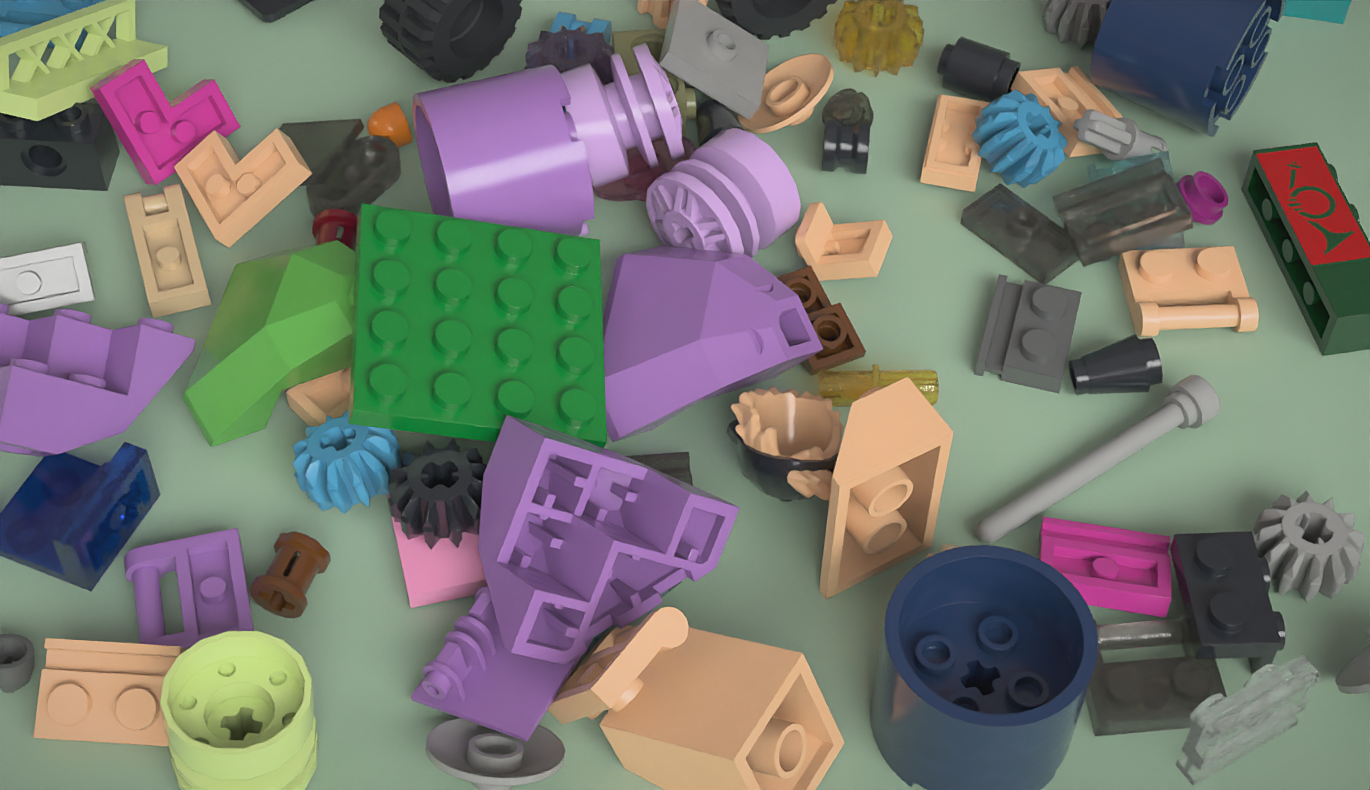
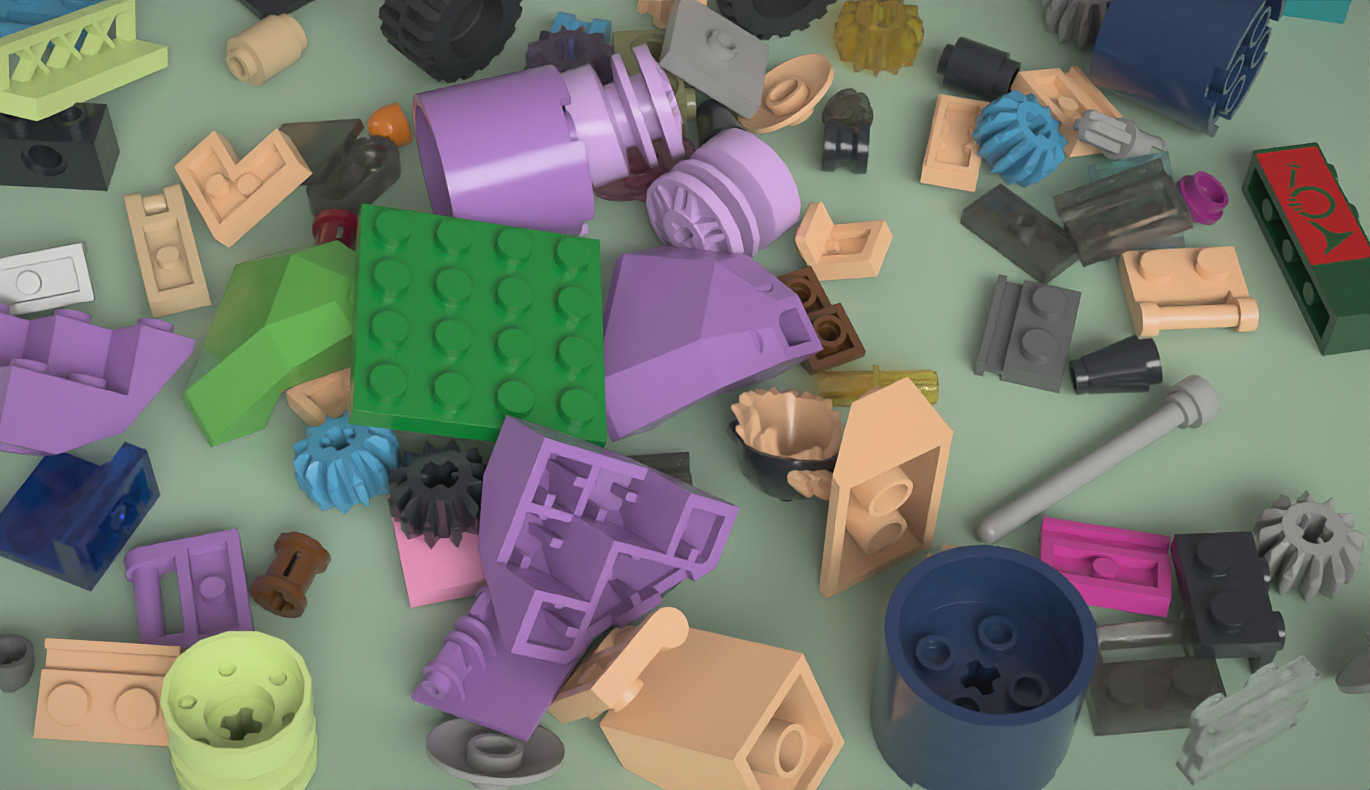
dark pink plate [90,59,240,185] -> none
none -> tan brick [226,14,307,86]

